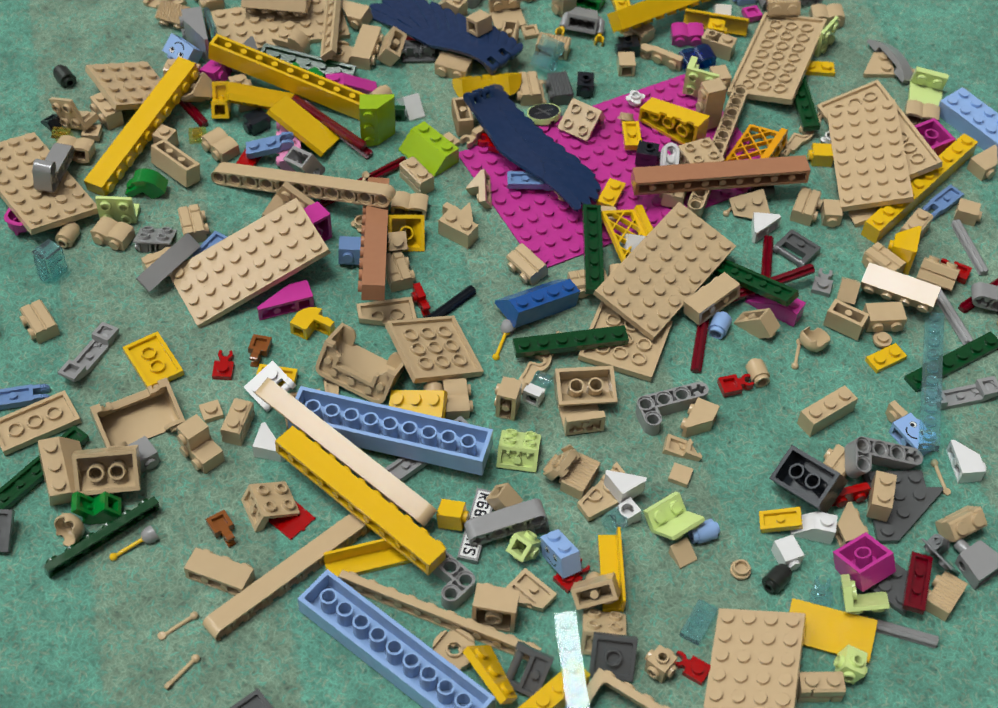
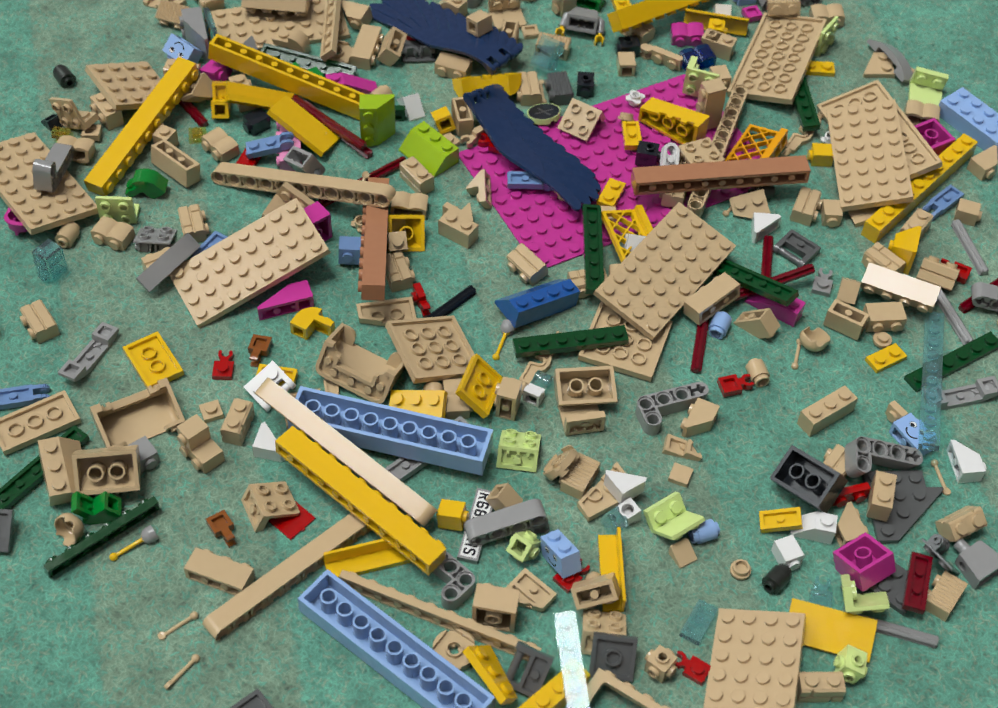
none -> yellow brick [430,106,456,134]
none -> yellow plate [455,353,503,419]

